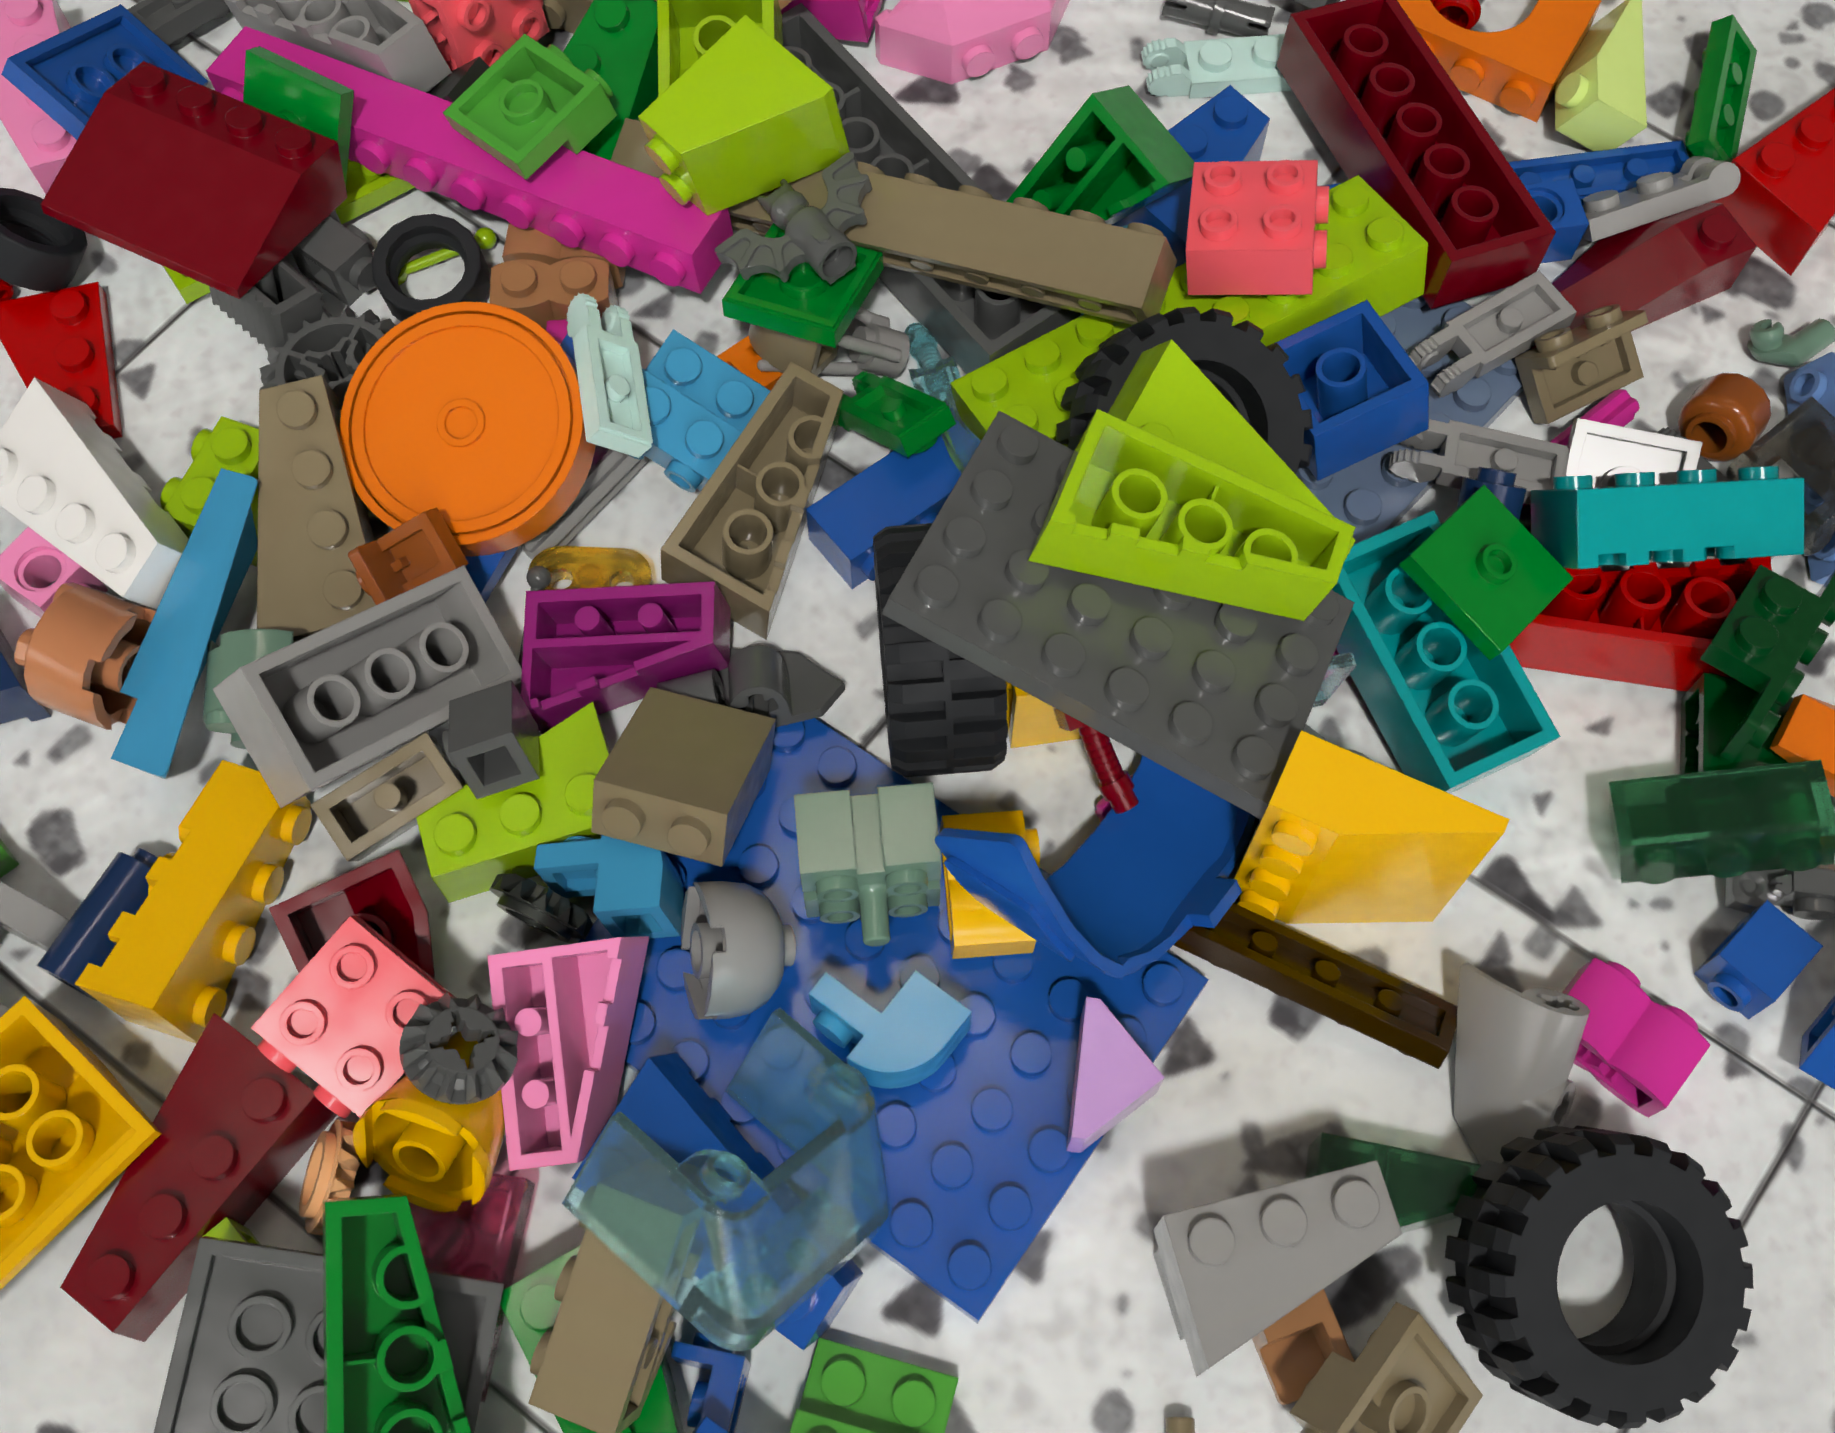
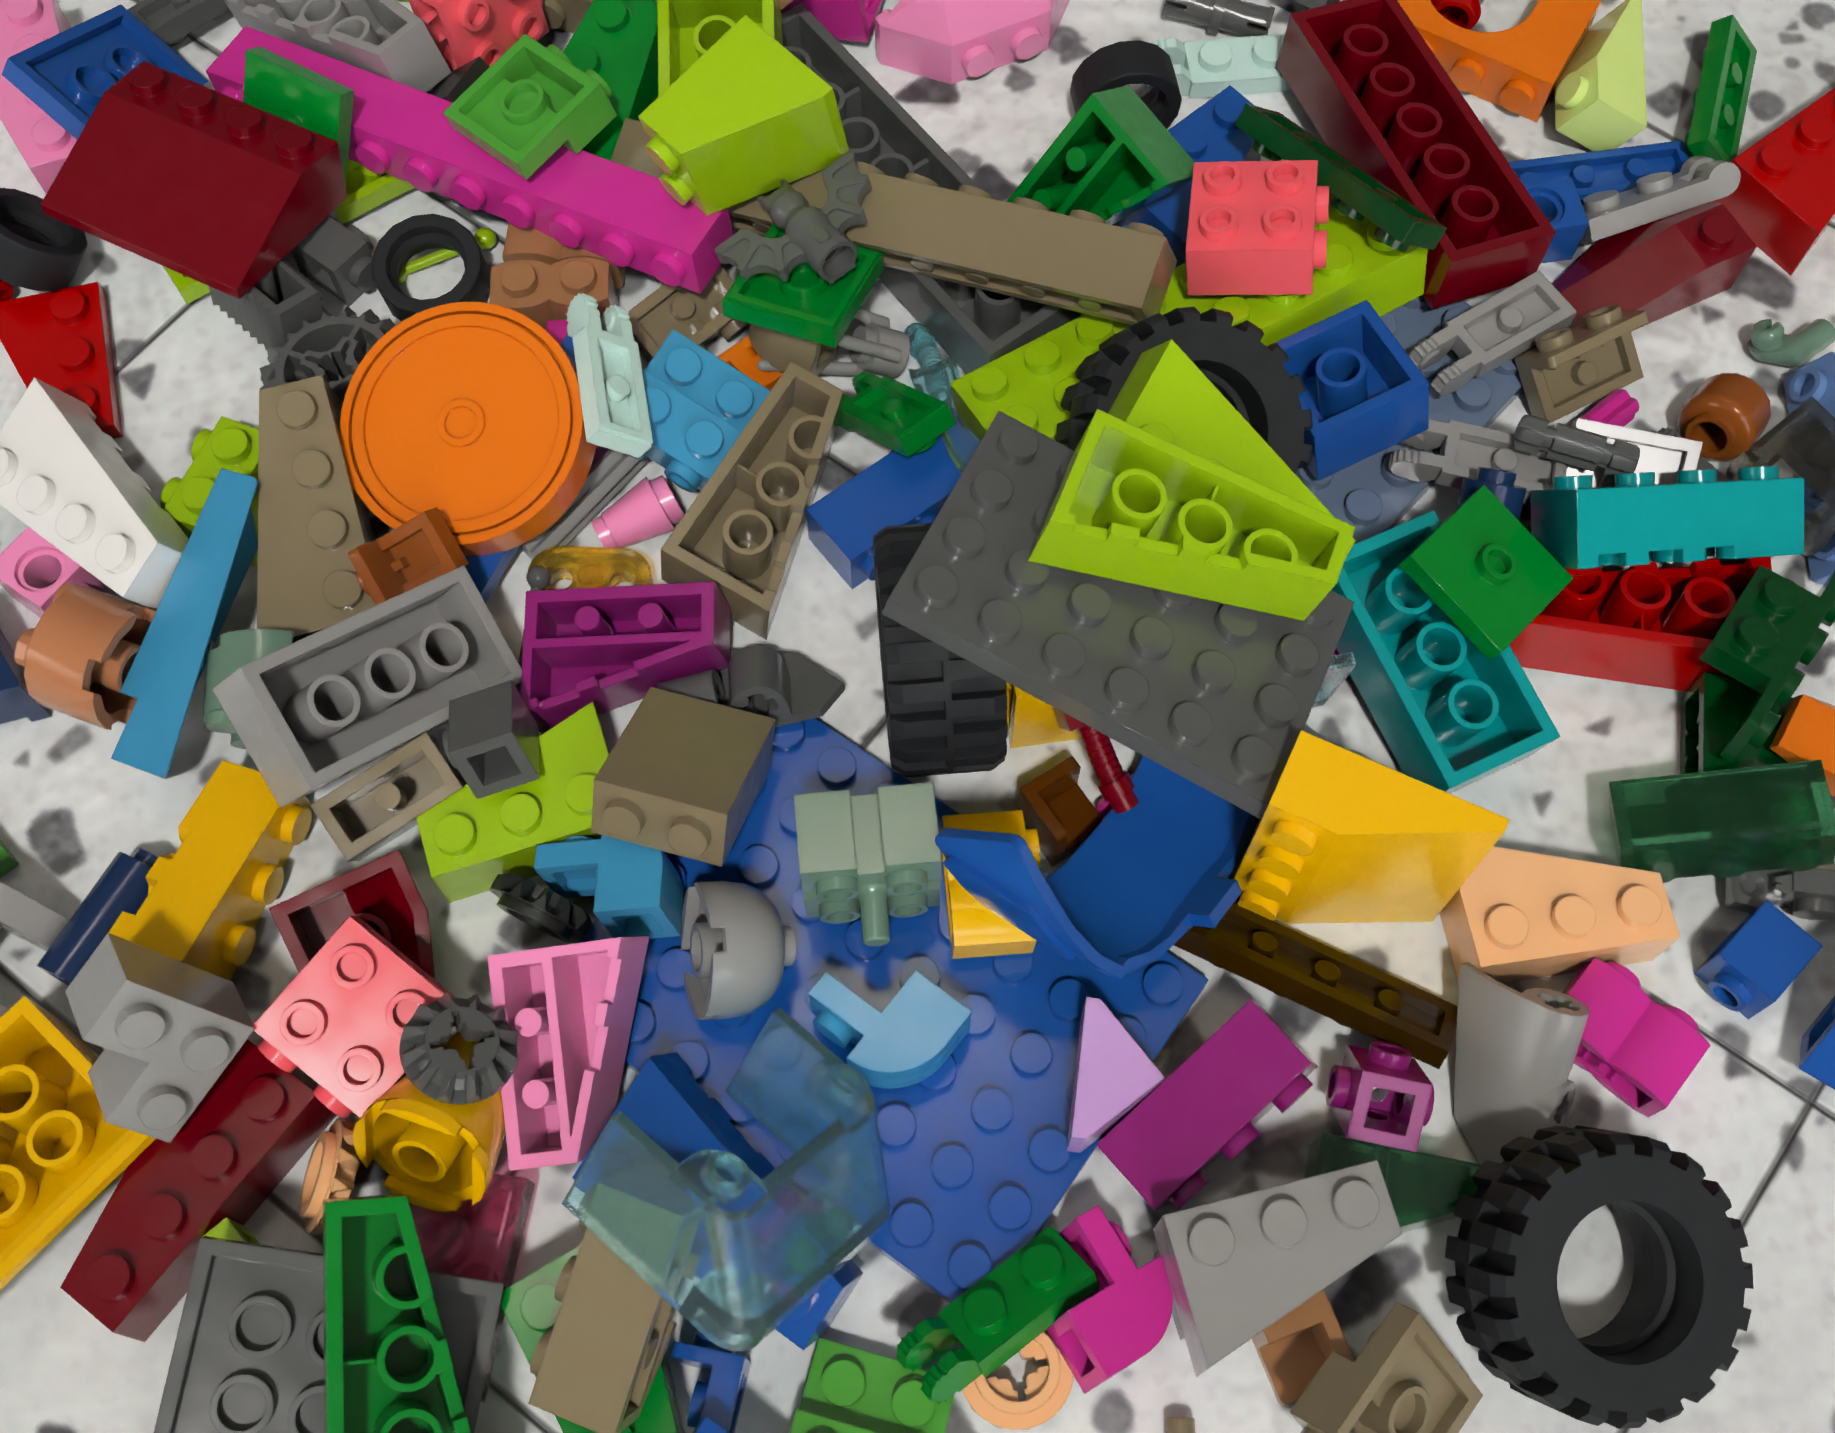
none -> light grey brick [65,933,255,1143]
none -> bright pink cone [591,475,685,553]
none -> dark tan bracket [628,265,749,363]
none -> green hinge [895,1225,1100,1404]
none -> light nougat gear [962,1329,1074,1430]
none -> reddish brown panel [1017,756,1103,867]
none -> dark pink brick [1047,1205,1173,1394]
none -> black tyre [1070,40,1182,129]
none -> magenta wedge [1096,999,1318,1210]
none -> dark green plate [1235,103,1447,252]
none -> magenta brick [1326,1041,1434,1152]
none -> light nougat wedge [1439,846,1681,984]
none -> dark grey axle [1513,414,1640,478]

